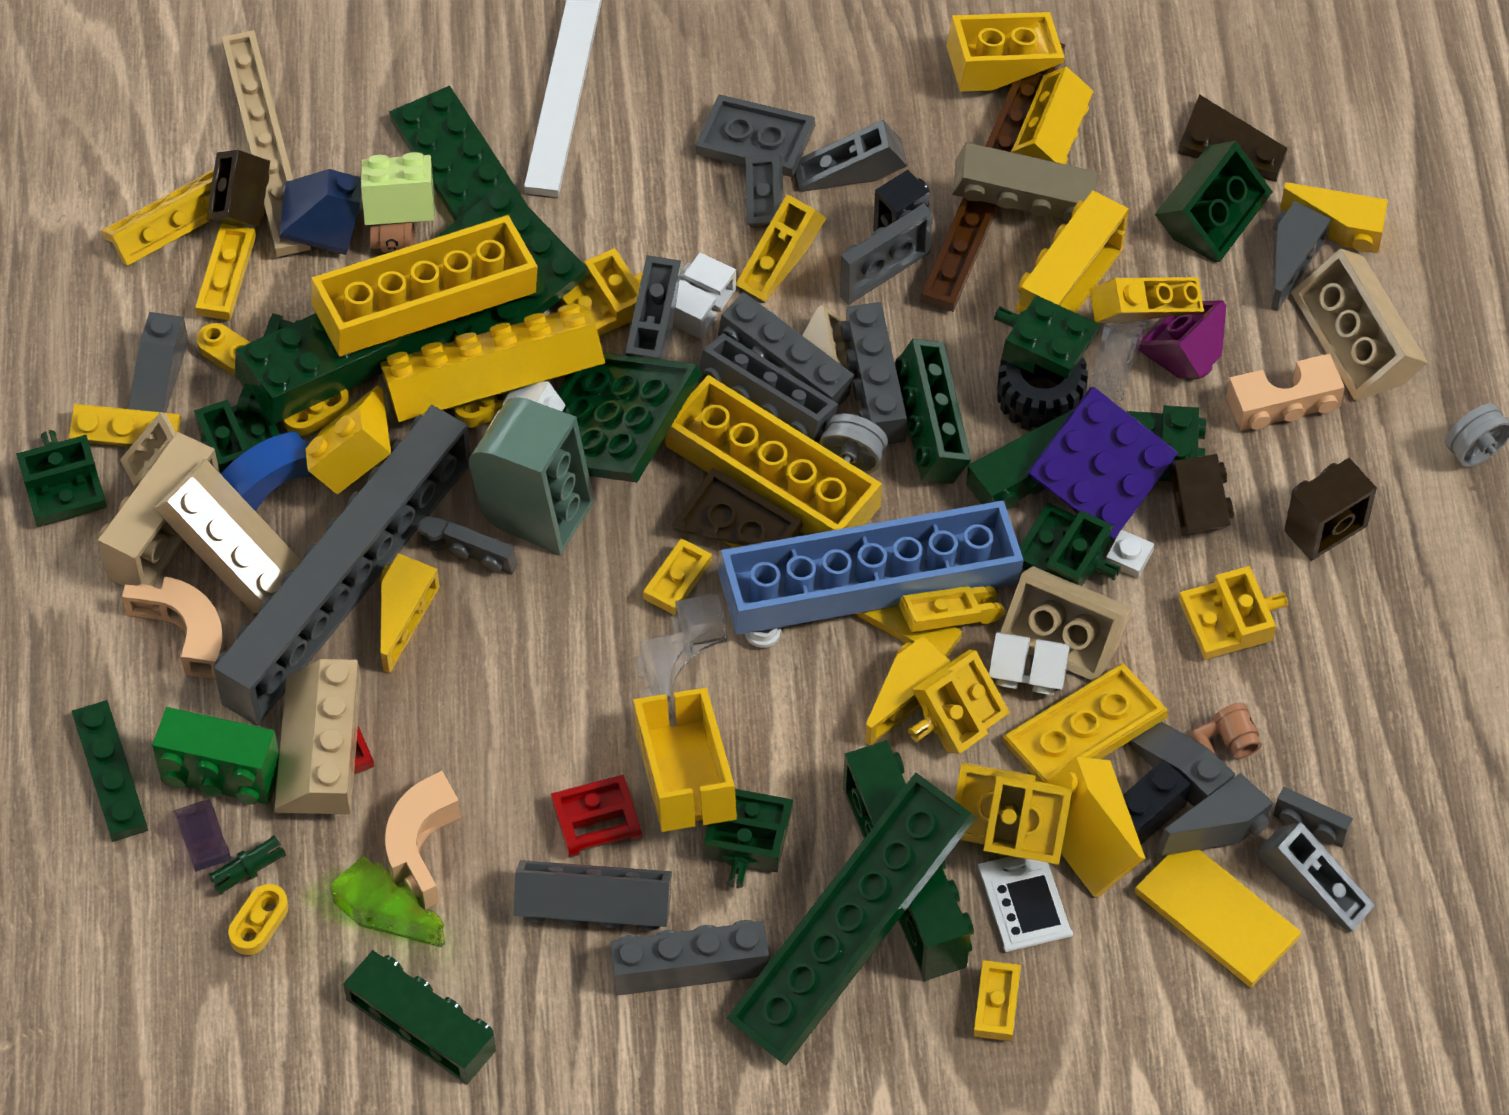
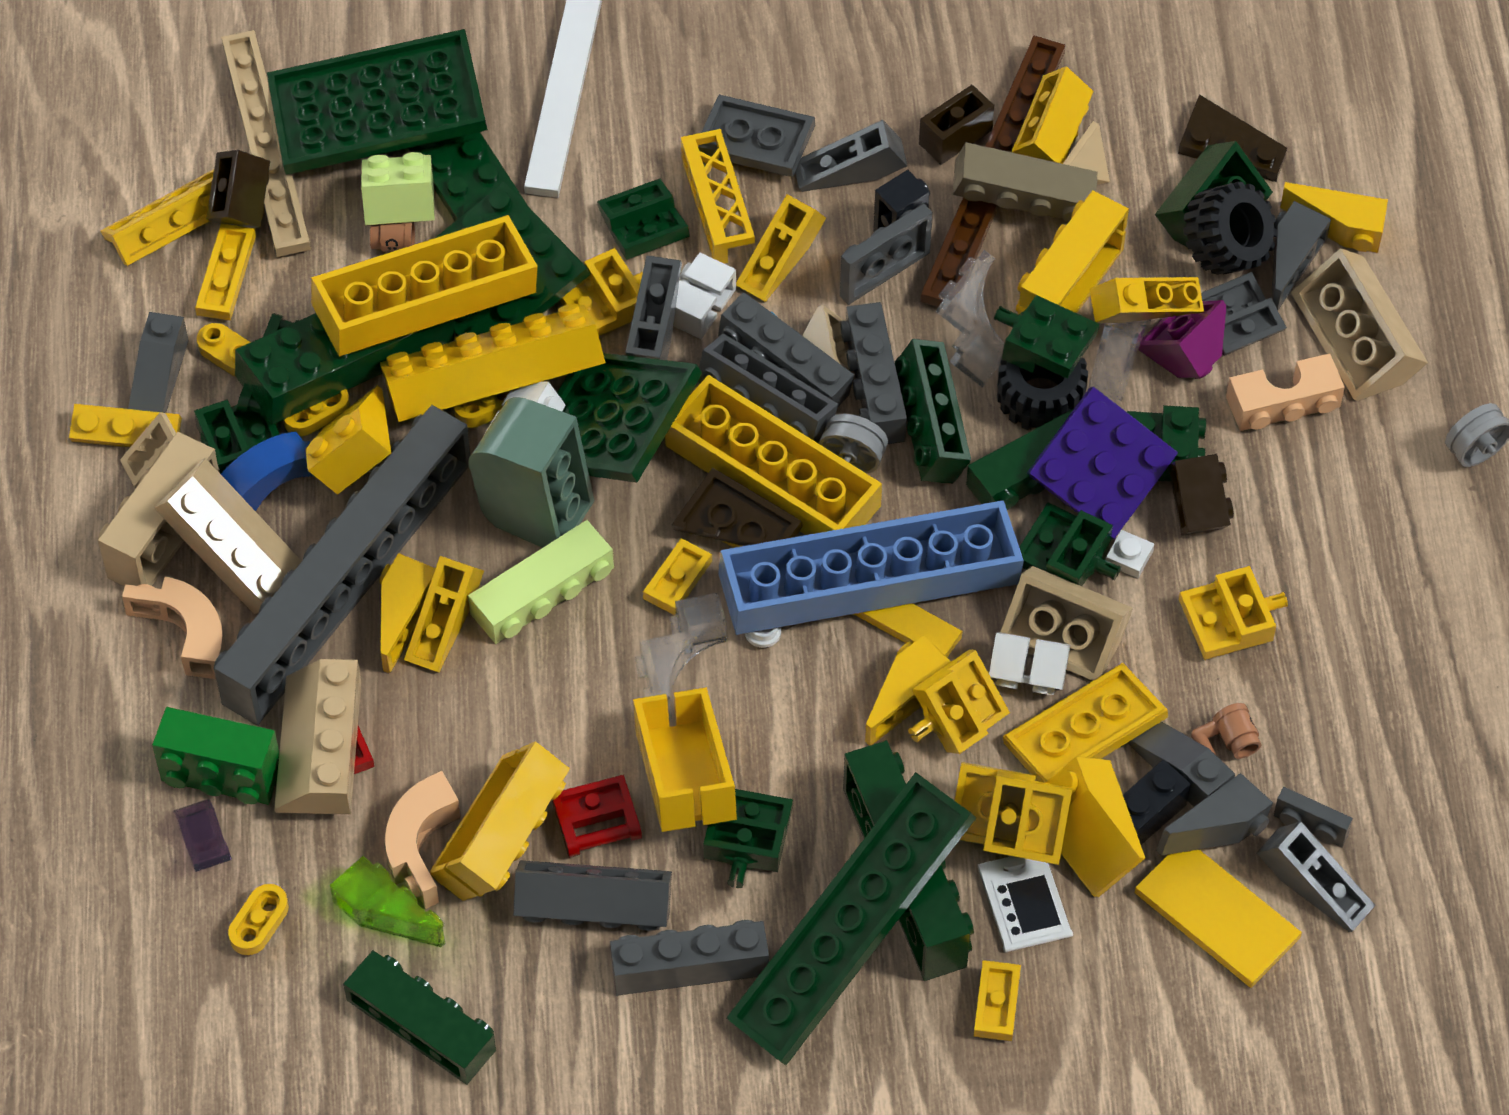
dark green plate [16,430,107,527] -> none
dark green plate [72,700,148,842] -> none
dark green pin [208,835,286,895] -> none
dark blue slope [279,169,361,255] -> none
dark grey hinge [418,515,518,575] -> none
dark grey plate [745,154,783,228] -> none
yellow hinge [899,585,1006,632] -> none
yellow slope [946,12,1065,92] -> none
dark brown brick [1284,457,1377,561] -> none
none -> dark green plate [267,29,488,175]
none -> yellow slope [404,556,484,672]
none -> yellow piece [429,741,570,901]
none -> yellowish green brick [468,520,614,644]
none -> dark green slope [597,178,690,260]
none -> yellow fence [681,129,755,264]
none -> dark brown brick [919,85,995,165]
none -> clear arch [936,250,1005,388]
none -> tan slope [1063,121,1110,185]
none -> black tyre [1183,182,1277,275]
none -> dark grey slope [1201,272,1287,356]

